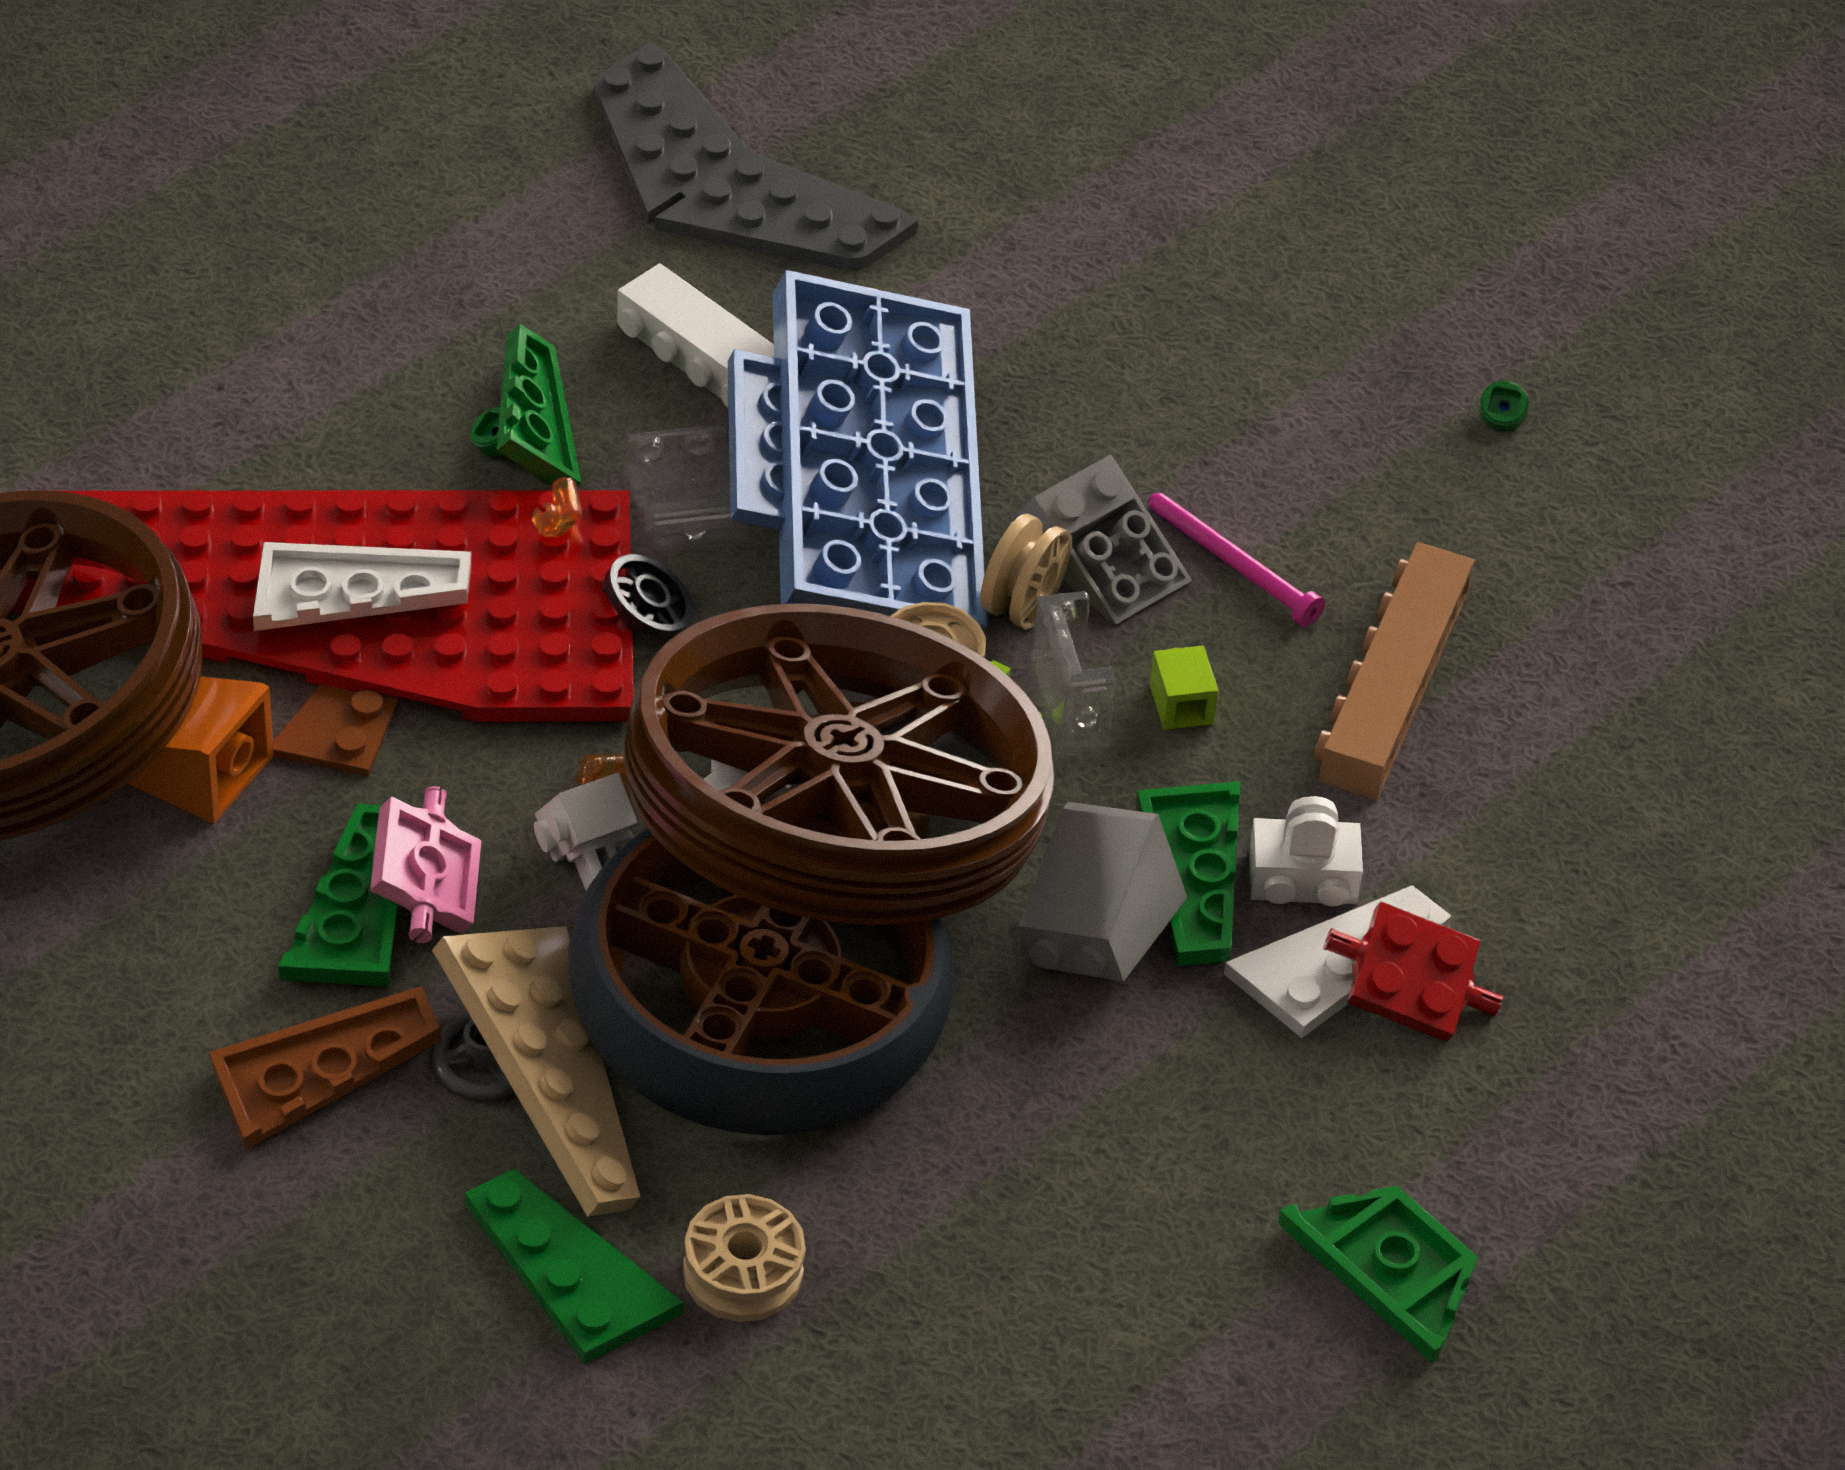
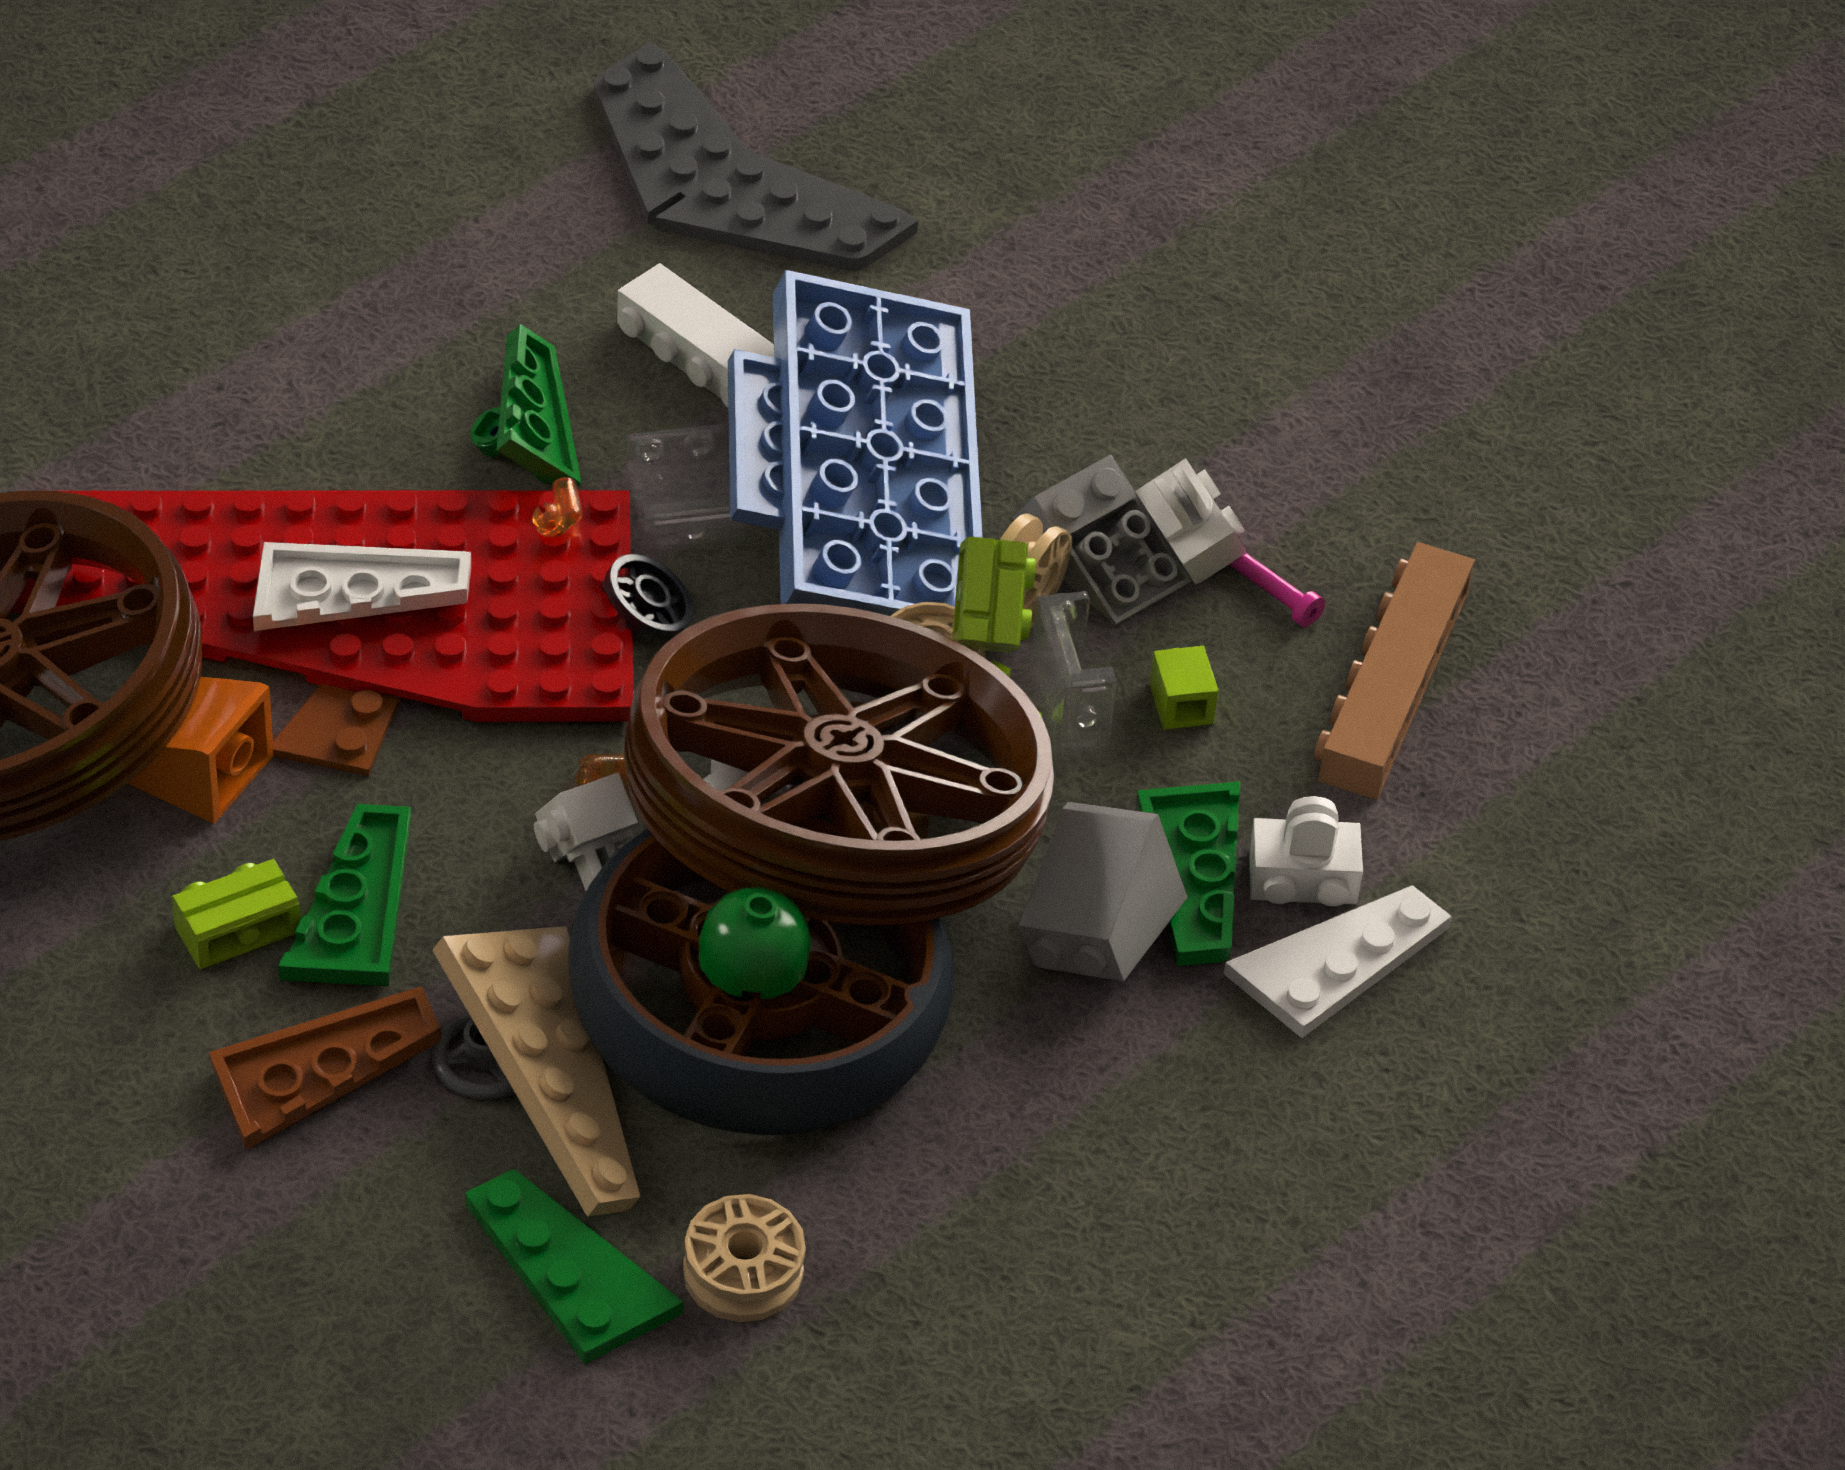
bright pink plate [370,786,482,943] -> none
green wing [1278,1186,1478,1363] -> none
red plate [1323,901,1503,1041] -> none
green tile [1479,381,1529,431] -> none
none -> lime brick [171,858,300,970]
none -> green cylinder [698,887,811,999]
none -> lime brick [952,536,1036,653]
none -> white brick [1135,458,1247,584]

